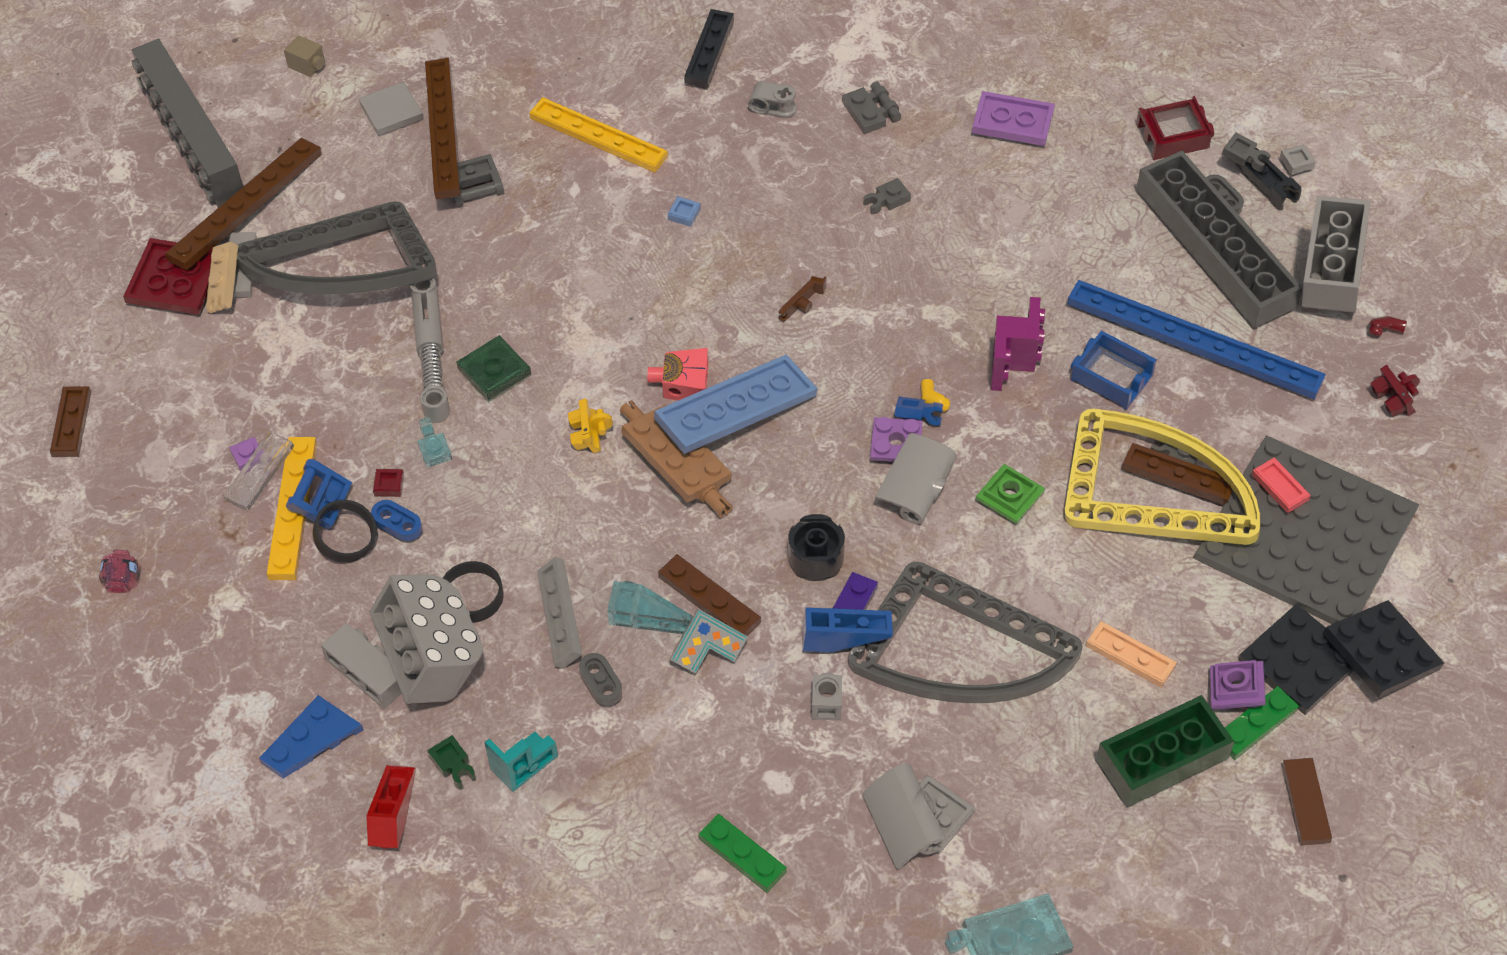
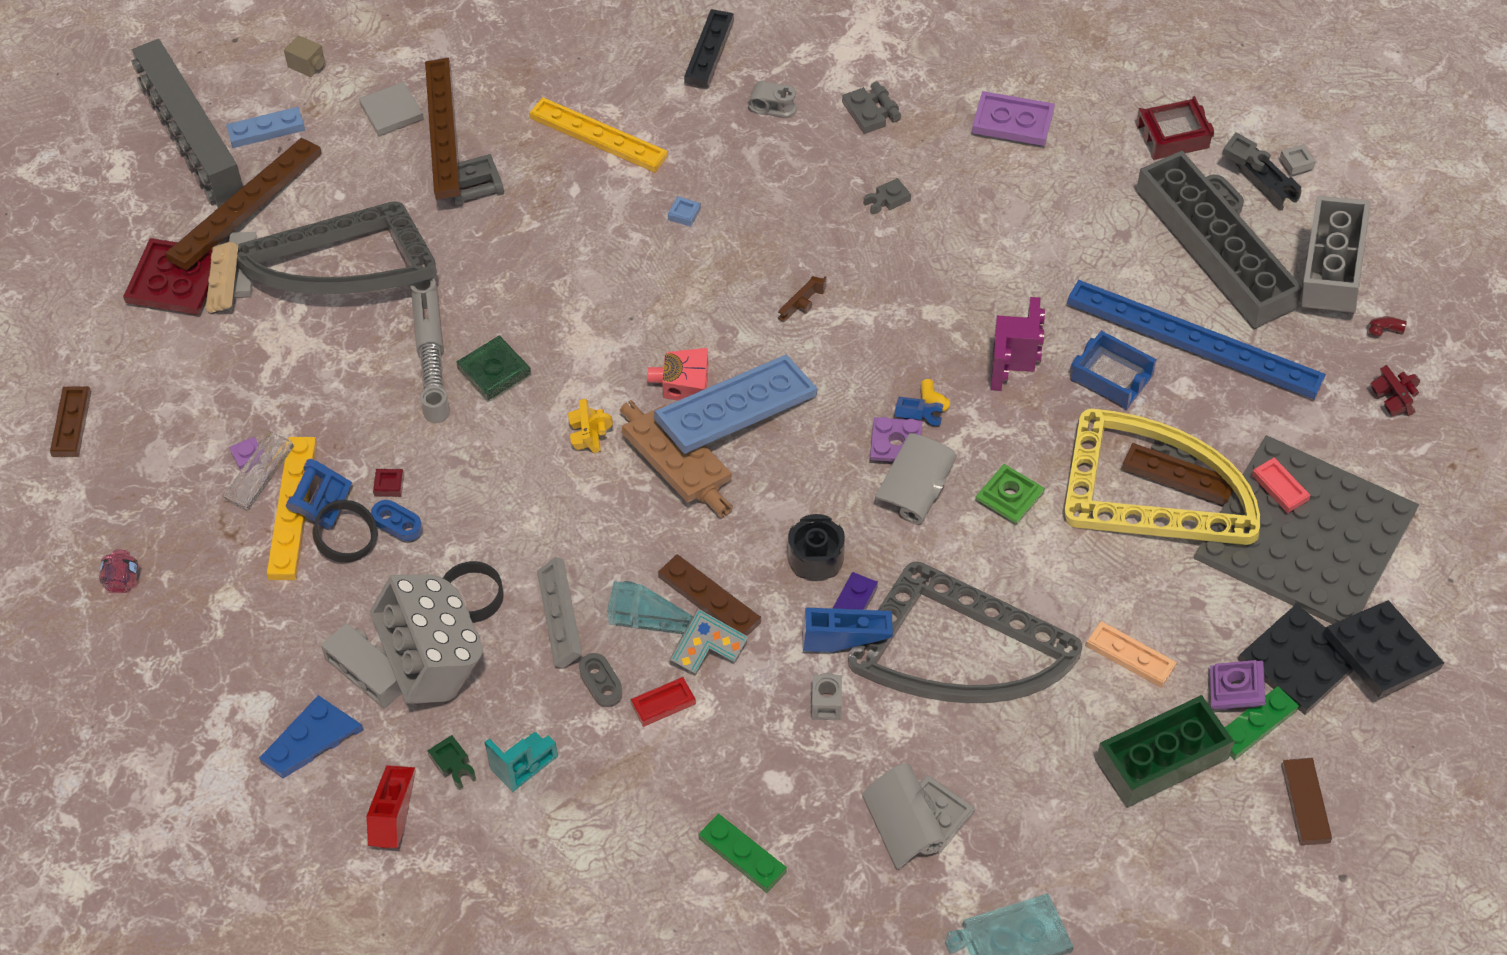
clear light blue plate [417,417,452,468] -> none
none -> medium blue plate [226,107,305,148]
none -> red tile [630,677,696,727]

